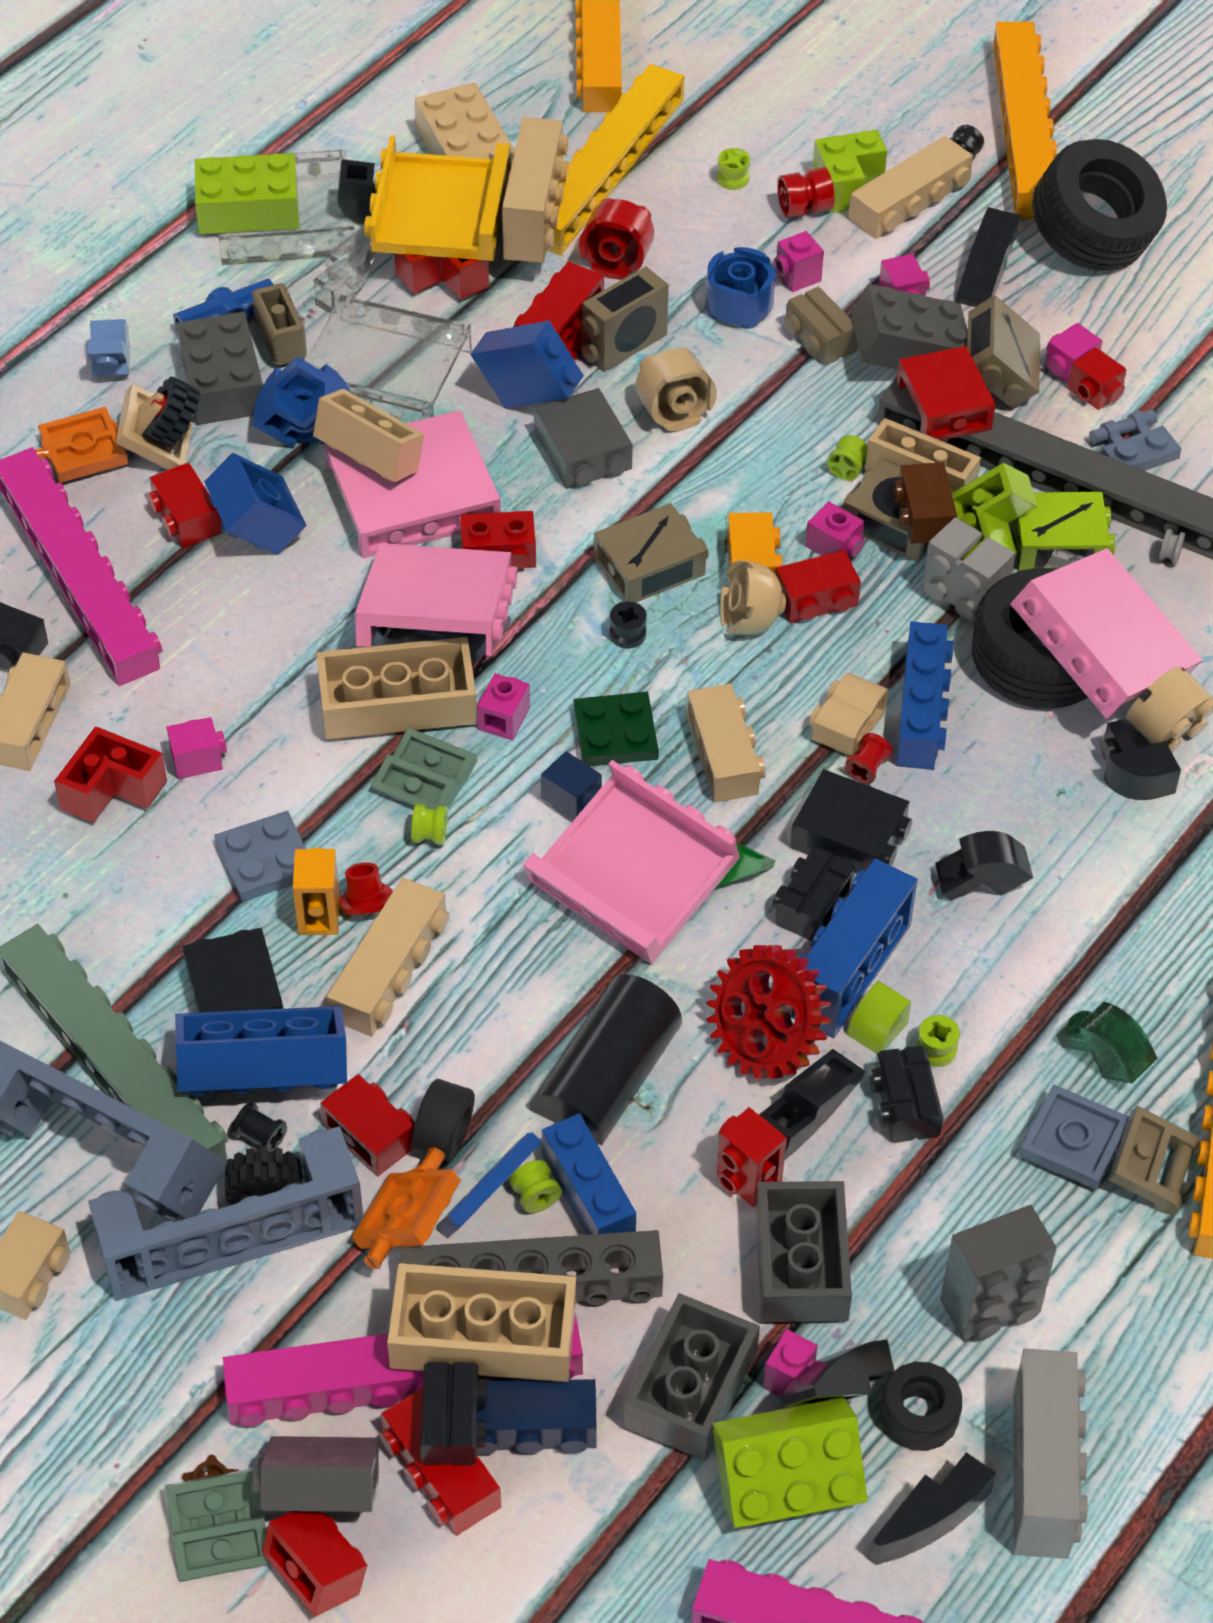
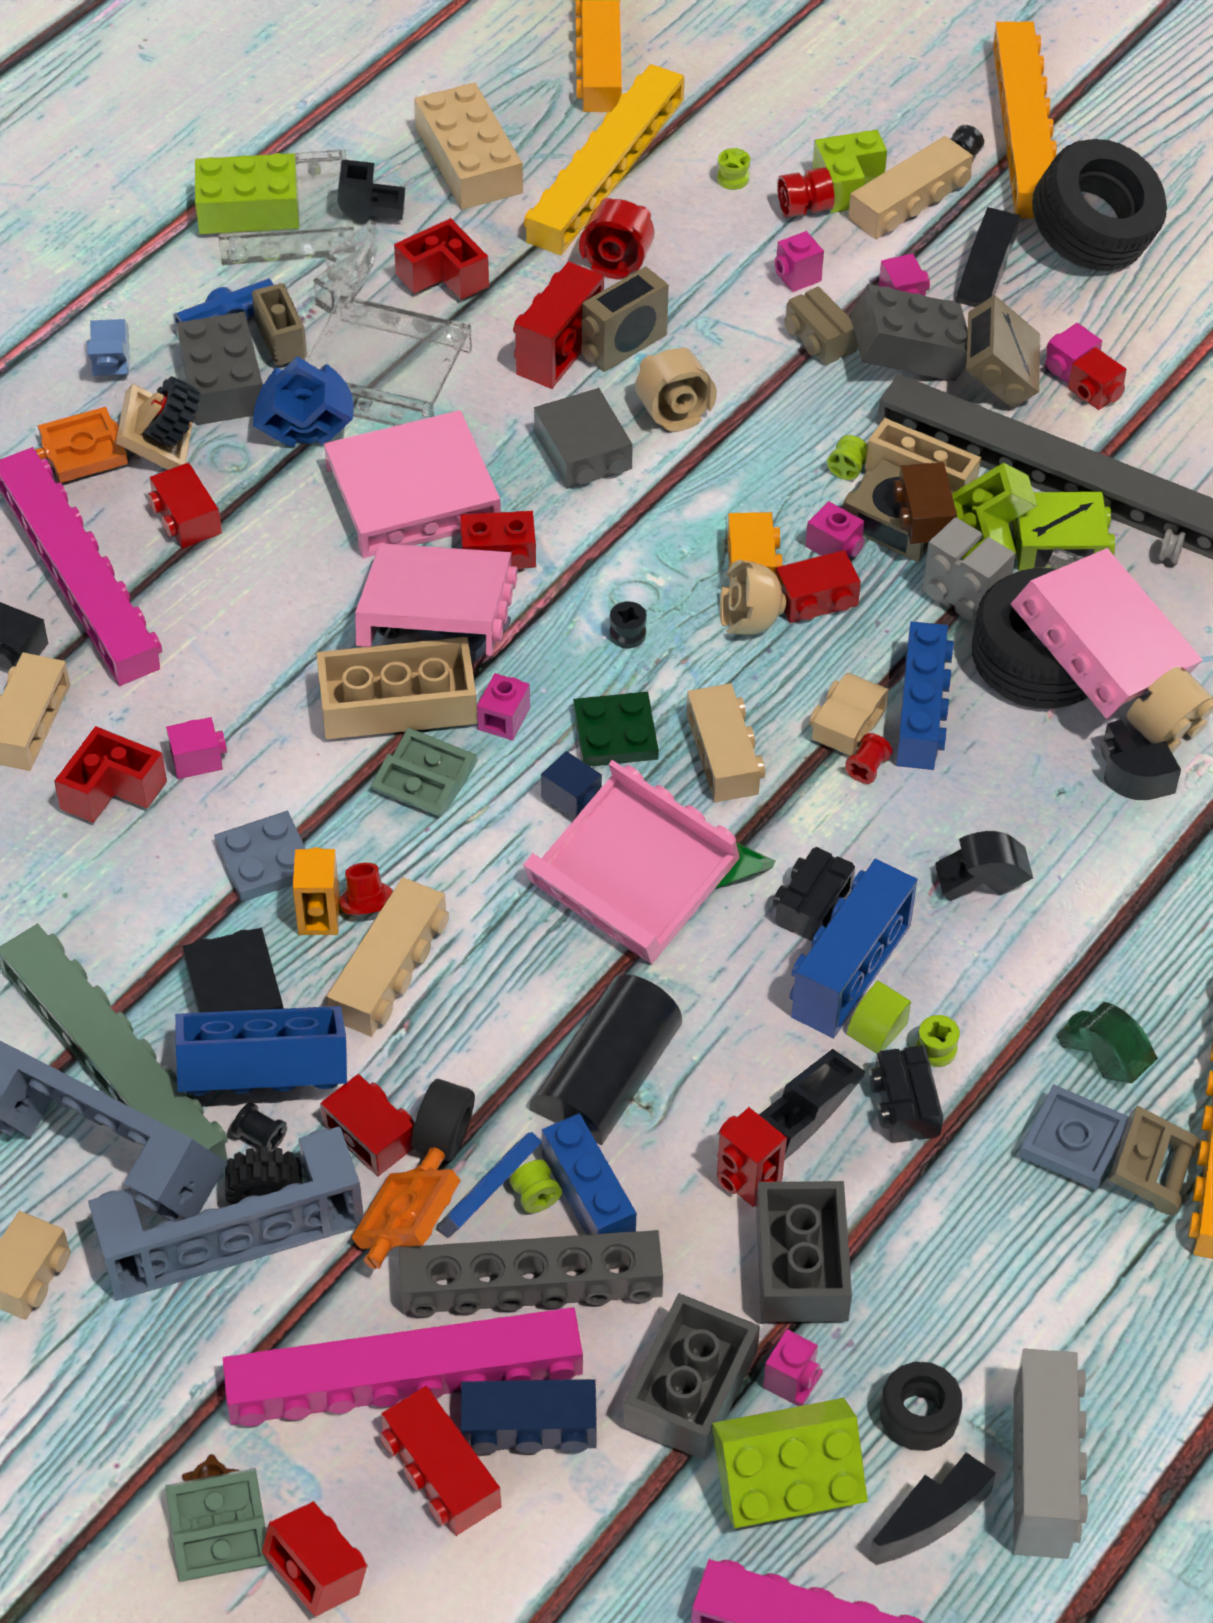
blue brick [204,452,307,554] -> none
dark grey brick [252,1436,379,1512] -> none
tan brick [313,389,424,482] -> none
yellow panel [364,135,511,261] -> none
tan brick [387,1263,576,1382] -> none
lime wheel [411,803,448,845] -> none
black brick [420,1362,488,1466] -> none
blue brick [470,321,584,408] -> none
tan brick [502,117,569,263] -> none
dark tan brick [594,503,709,603] -> none
blue brick [706,247,776,329] -> none
red gear [706,945,831,1079] -> none
black slope [780,1339,894,1407] -> none
black brick [790,769,913,874] -> none
red panel [897,346,996,440] -> none
dark grey brick [940,1204,1057,1342] -> none
sand blue plate [1089,410,1182,471] -> none

